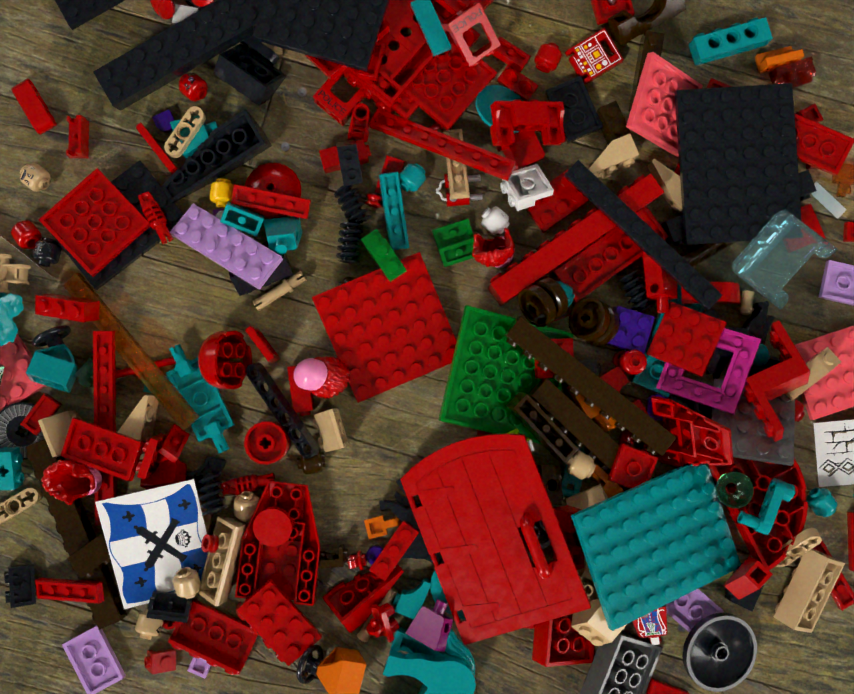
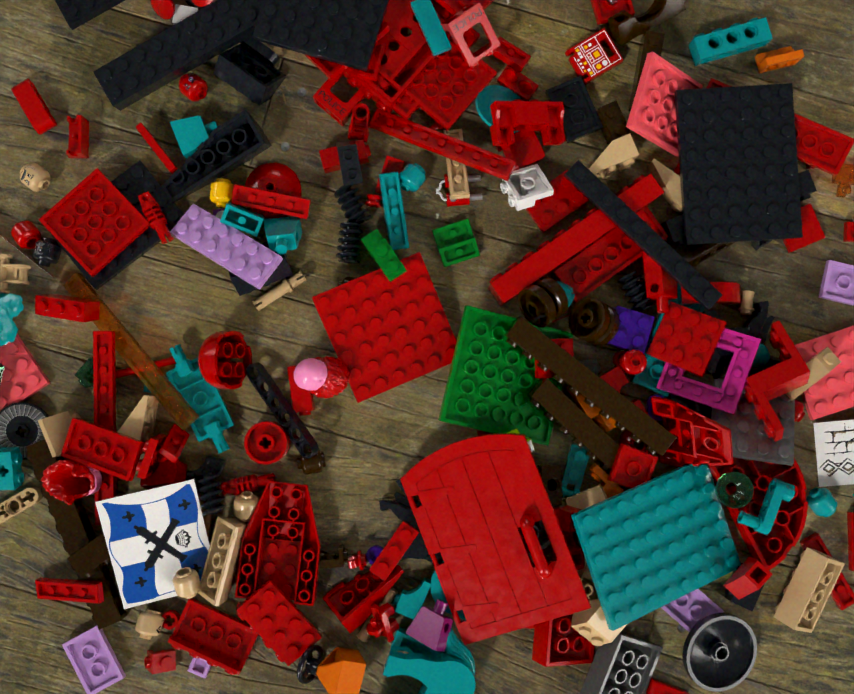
black bracket [4,564,36,608] -> none
red tile [20,393,62,436] -> none
teal piece [26,325,79,393] -> none
black hinge [146,591,193,623] -> none
dark purple tile [152,109,175,133] -> none
tan beam [164,106,206,158] -> none
red bush [201,534,219,553] -> none
red tile [245,326,280,363] -> none
red tile [253,507,293,547] -> none
tan slope [312,408,349,452] -> none
orange plate [364,515,400,539] -> none
red hair [472,228,515,268] -> none
white head [481,206,510,235] -> none
dark brown brick [506,392,579,463] -> none
red head [534,42,562,73] -> none
tan head [565,451,596,480] -> none
torso [632,605,667,645] -> none
clear light blue windscreen [732,210,837,309] -> none
clear red hinge [769,57,816,88] -> none
tan beam [772,528,822,567] -> none
red tile [796,104,824,123] -> none
white sticker [812,181,846,219] -> none

